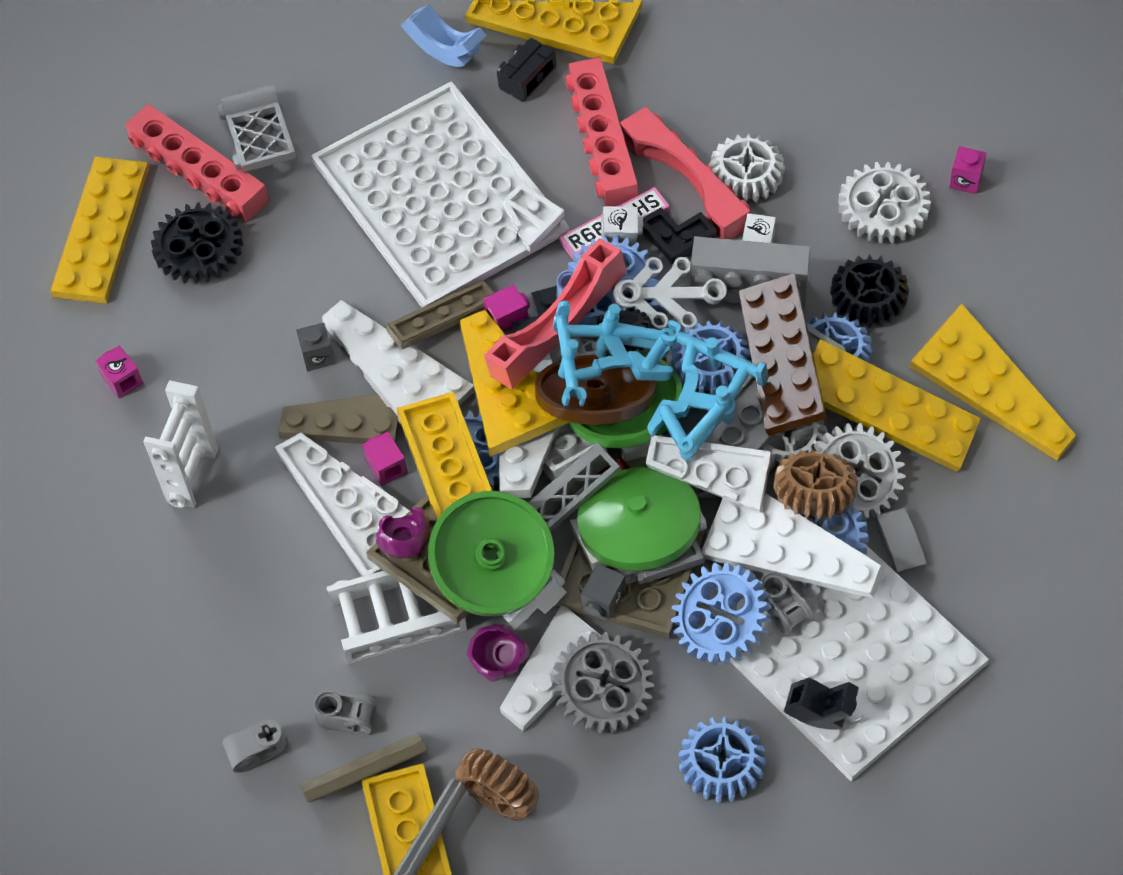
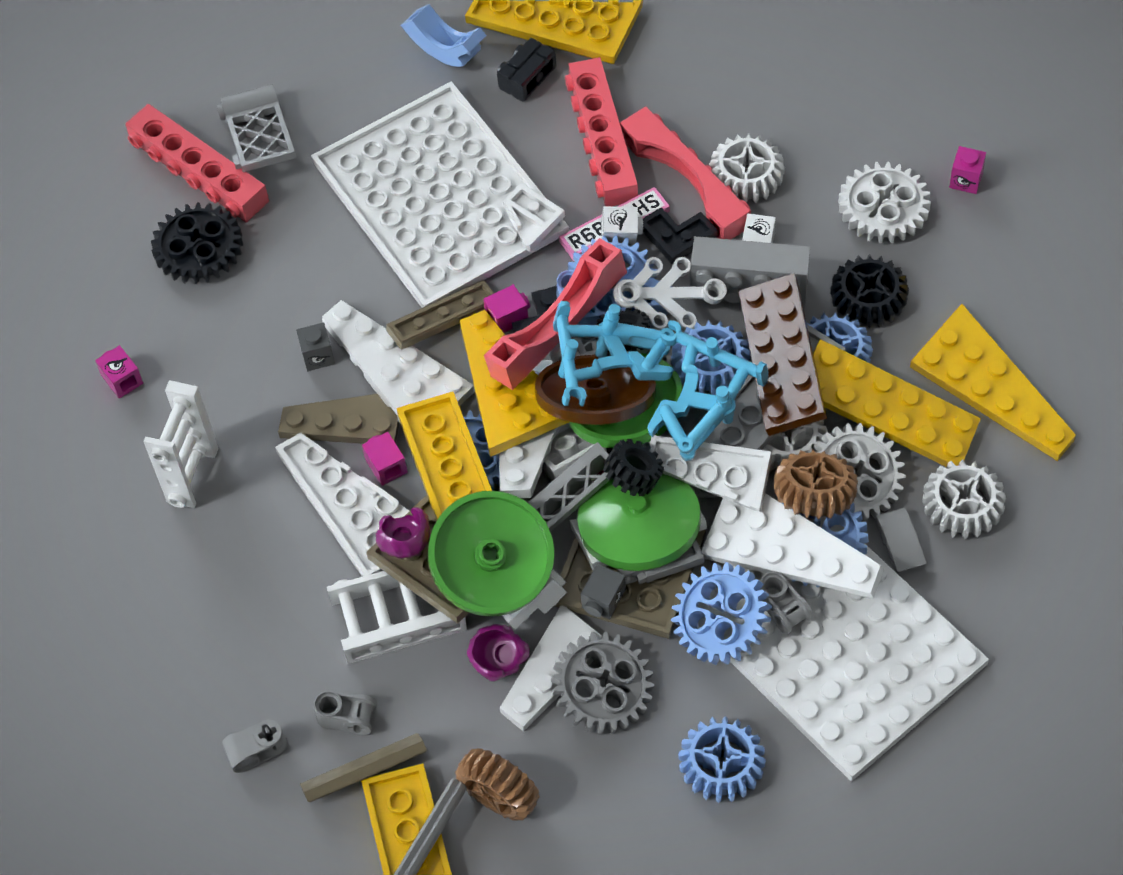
yellow plate [50,157,149,304] -> none
black brick [784,677,859,730] -> none
none -> black tyre [603,439,664,496]
none -> white gear [922,459,1006,539]

